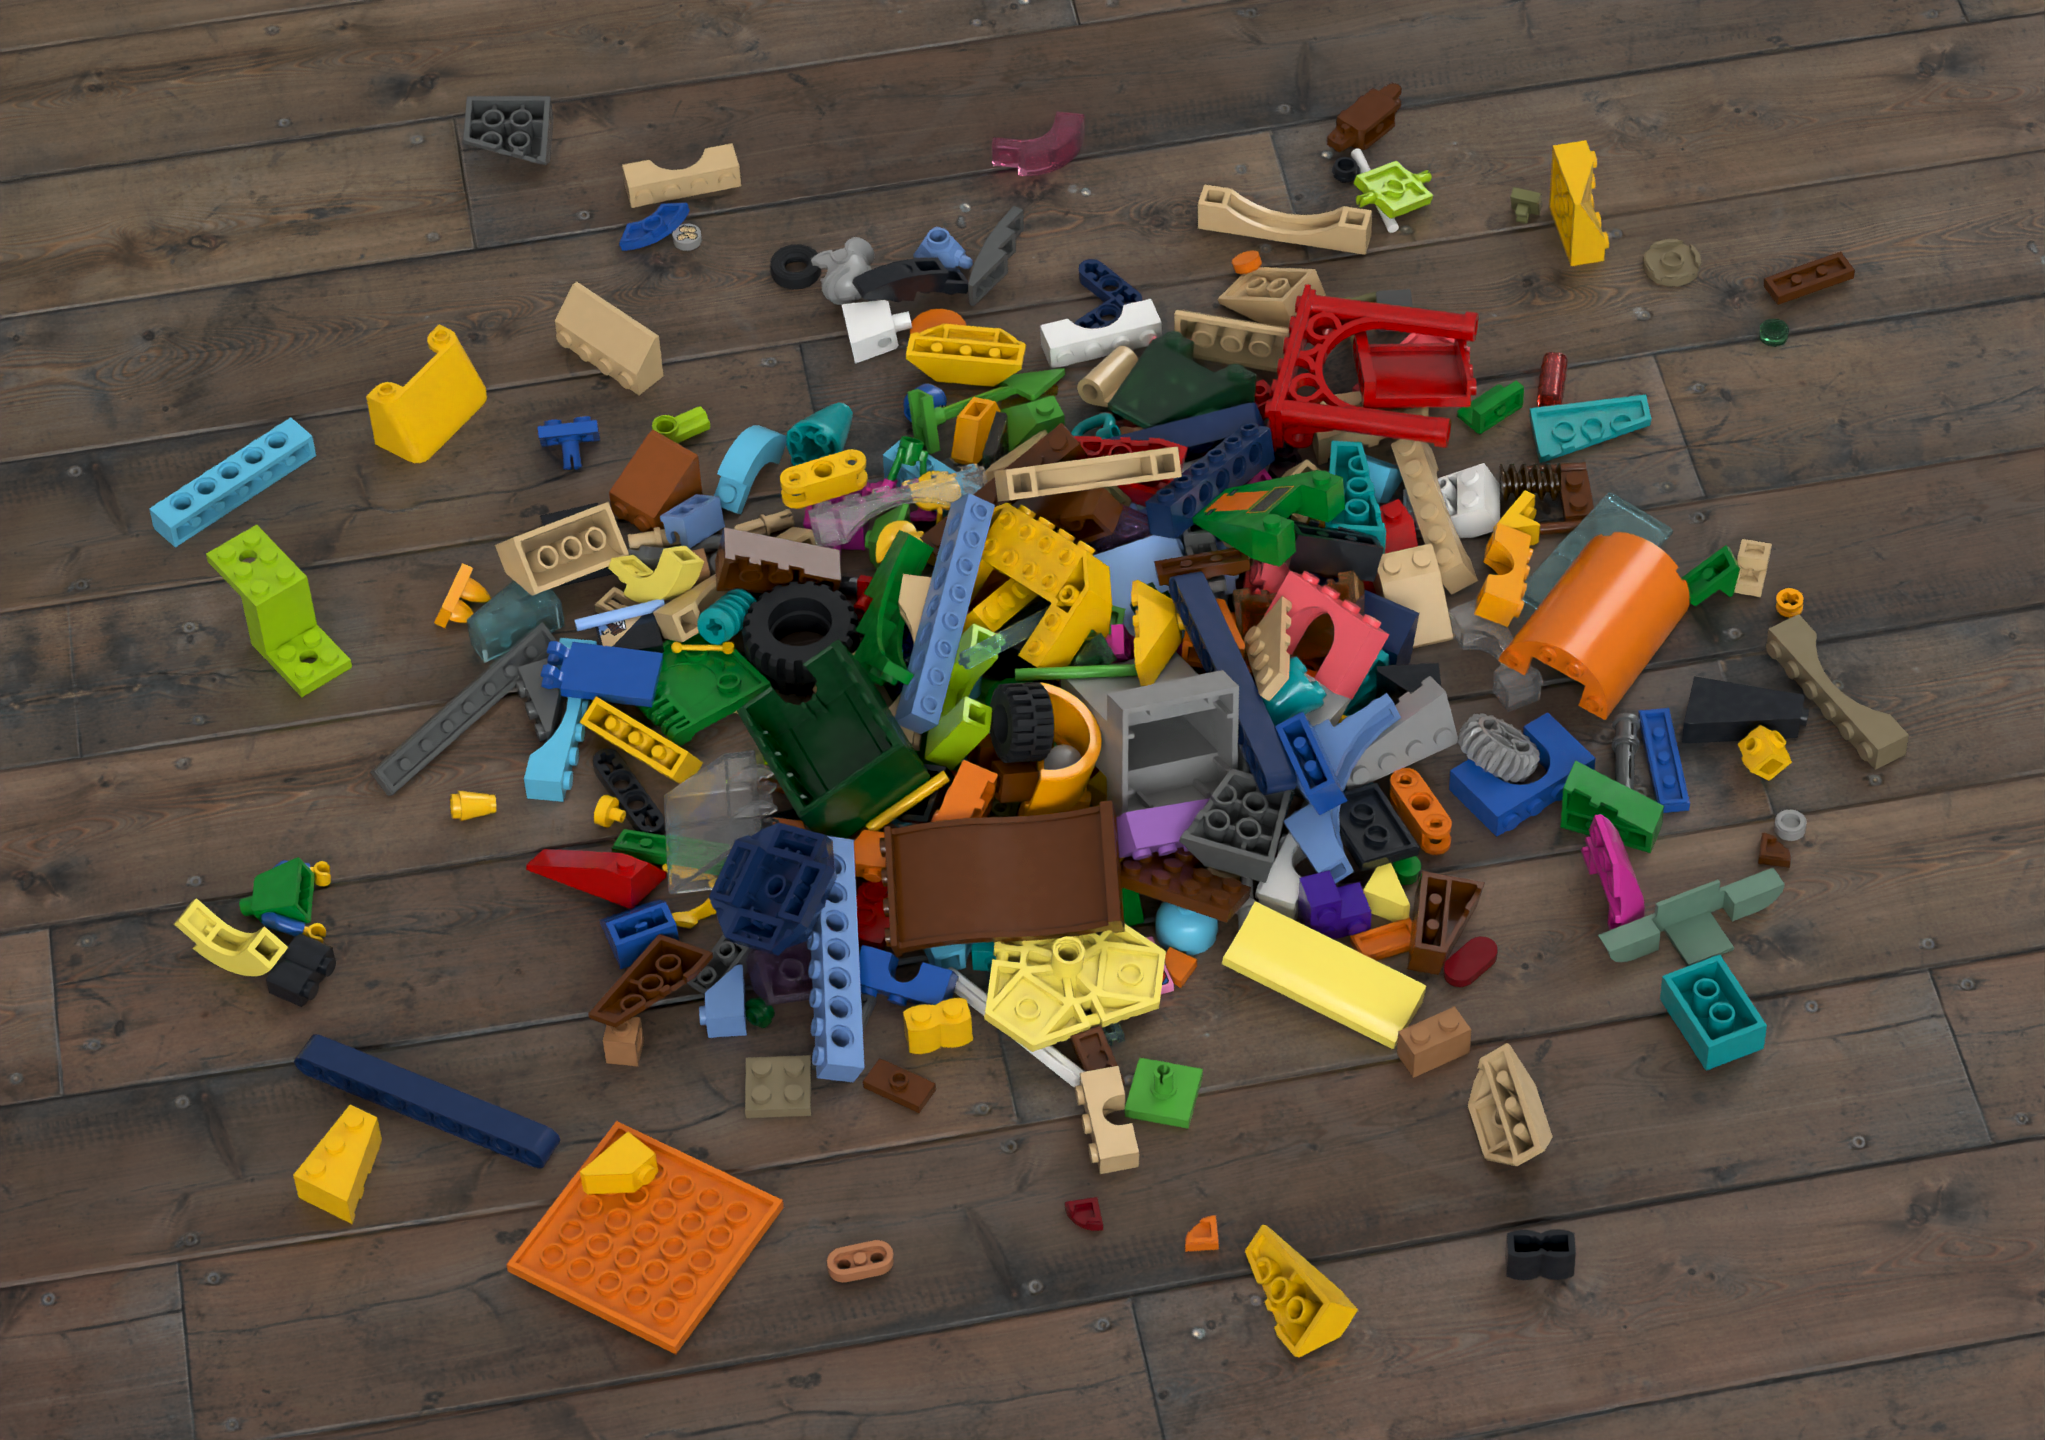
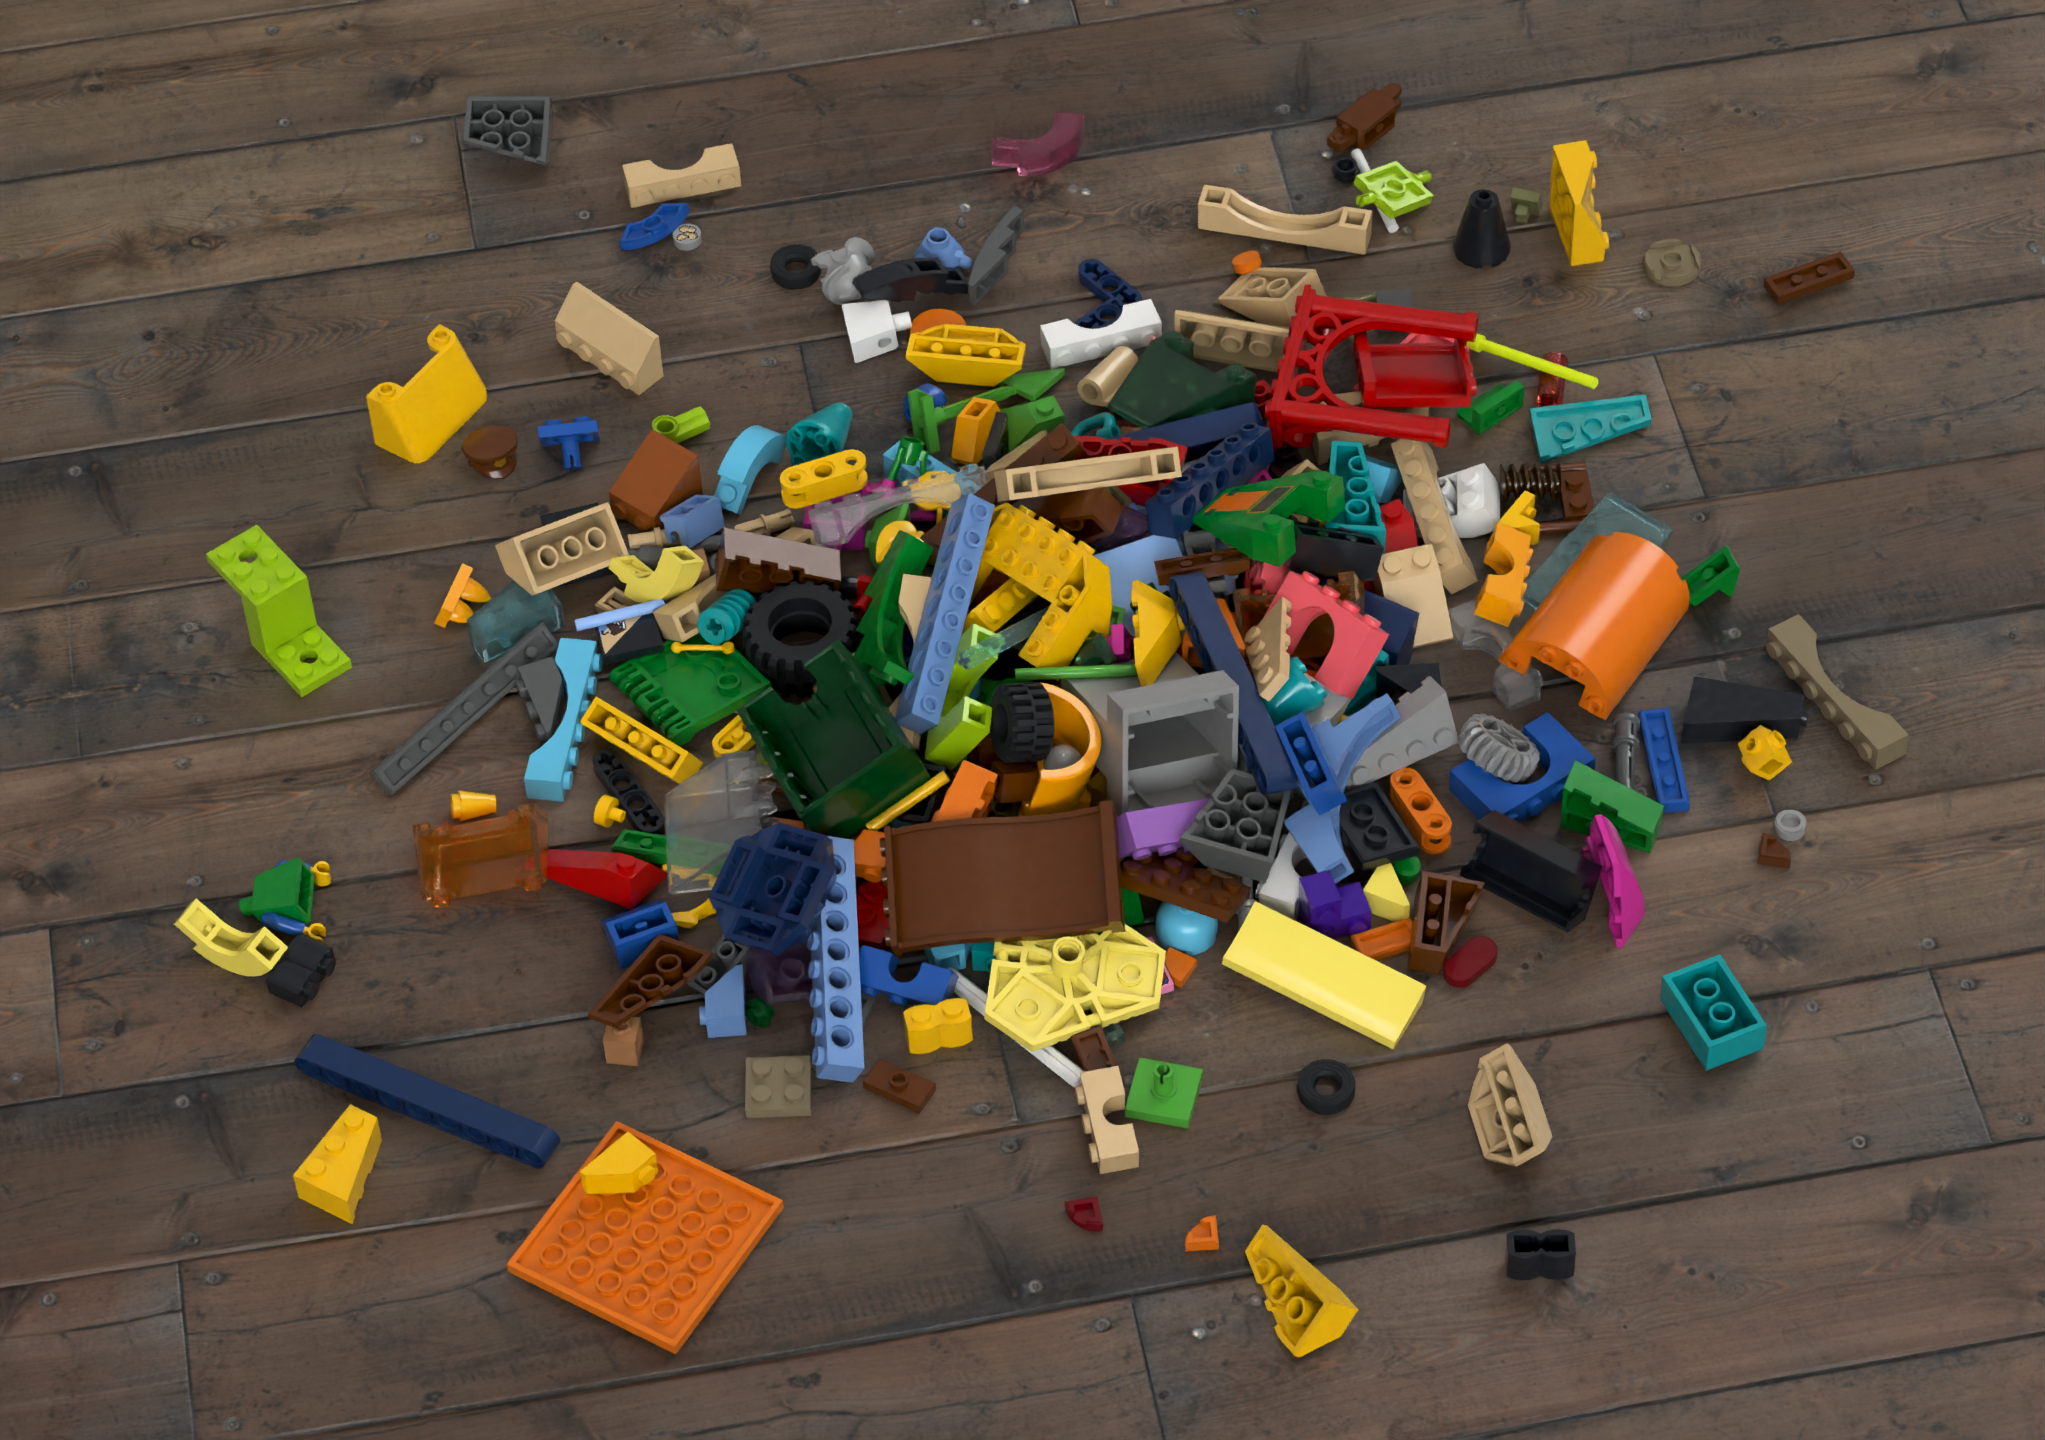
medium azure brick [149,417,316,547] -> none
blue tile [541,641,663,708] -> none
nougat plate [827,1240,894,1282] -> none
clear yellow hinge [1001,384,1058,408] -> none
medium nougat brick [1397,1006,1471,1078] -> none
sand green piece [1598,868,1785,966] -> none
tan slope [1734,539,1772,597] -> none
clear green tile [1759,319,1789,347] -> none
light orange bush [1776,588,1804,618] -> none
none -> clear orange windscreen [413,803,549,907]
none -> reddish brown hat [462,425,518,479]
none -> yellow plate [712,715,755,762]
none -> black tyre [1297,1059,1356,1115]
none -> black cone [1453,189,1510,269]
none -> black brick [1460,810,1602,933]
none -> neon yellow bar [1467,334,1598,389]

